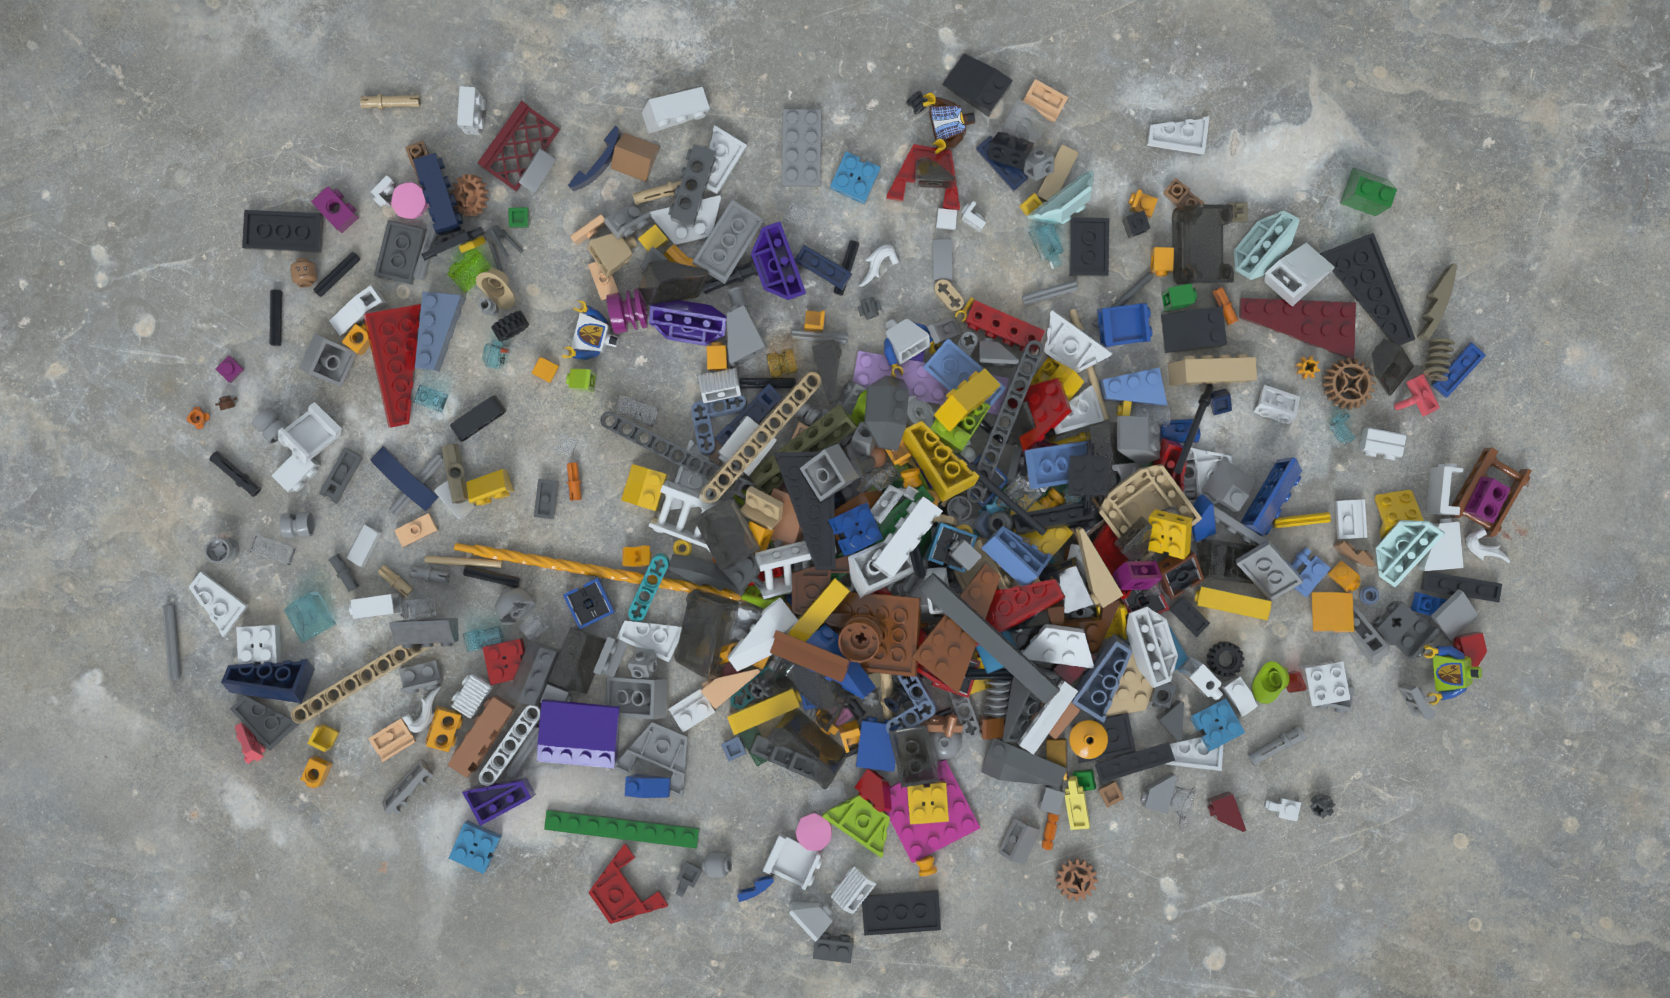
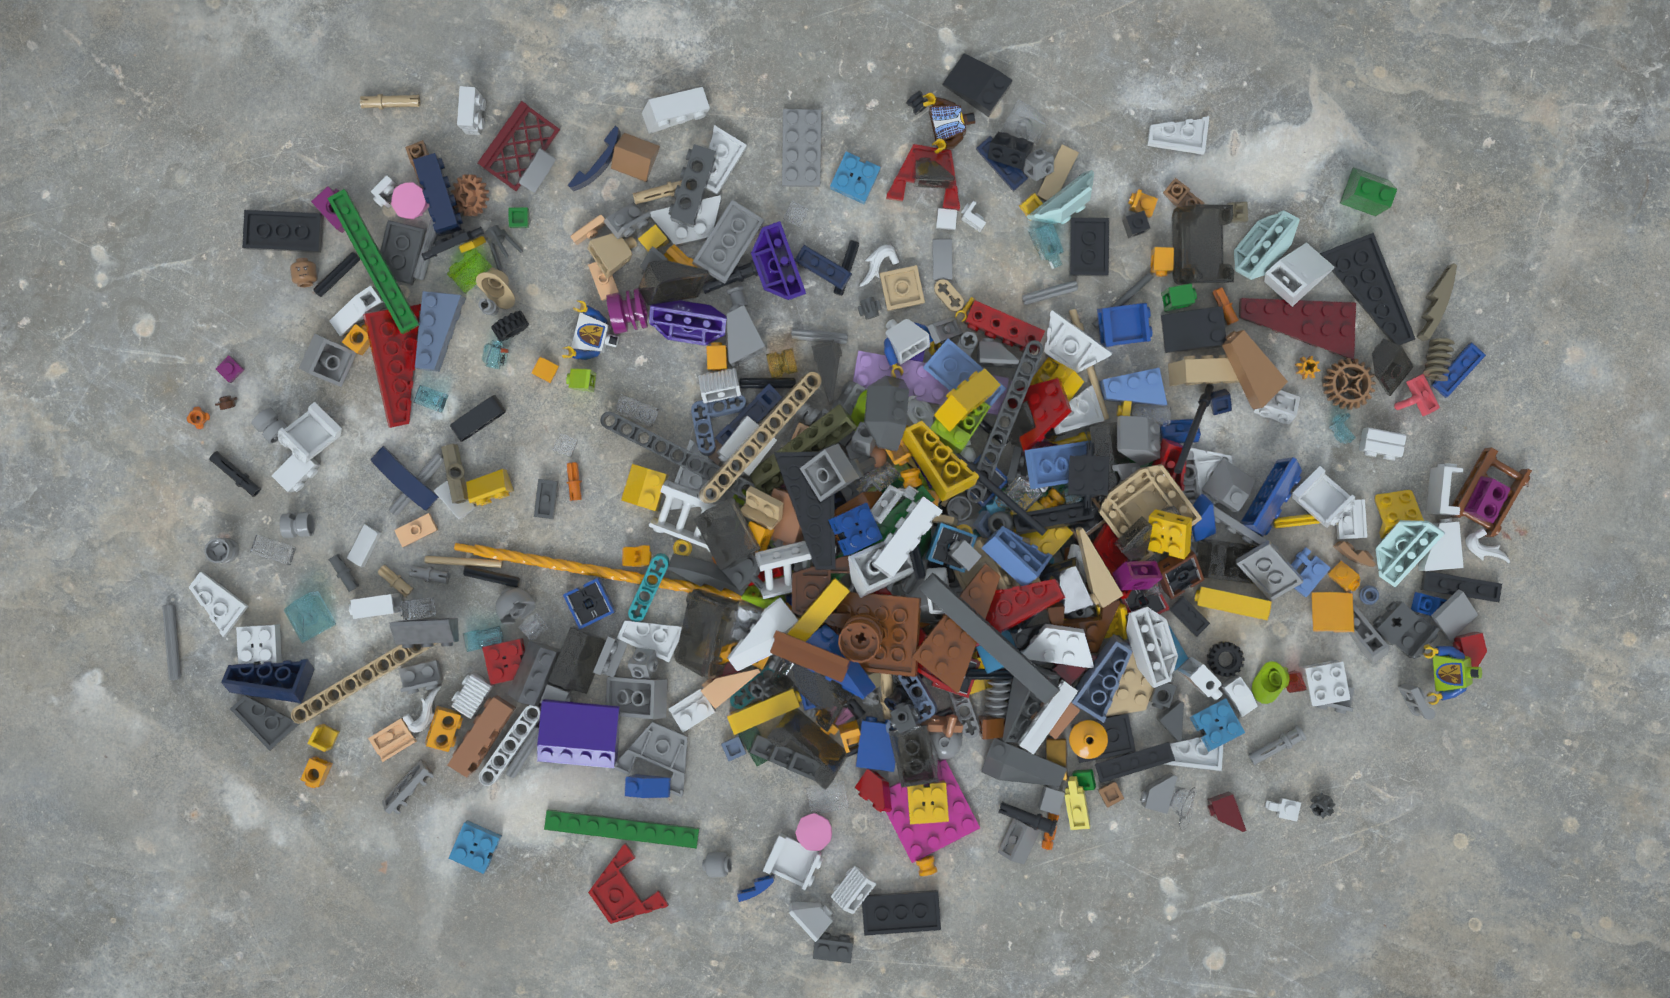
coral plate [235,722,266,764] -> none
black axle [269,289,282,346] -> none
dark grey plate [319,448,363,504] -> none
dark purple wedge [462,778,536,826] -> none
dark grey plate [676,861,703,897] -> none
light orange panel [804,310,825,331] -> none
lime wing [822,794,890,858] -> none
light nougat plate [1021,79,1069,123] -> none
nougat gear [1055,858,1098,902] -> none
none -> green plate [328,189,420,334]
none -> tan plate [879,265,925,311]
none -> dark grey brick [890,703,921,735]
none -> black pin [998,801,1058,837]
none -> medium nougat slope [1222,330,1288,410]
none -> white panel [1292,466,1355,528]

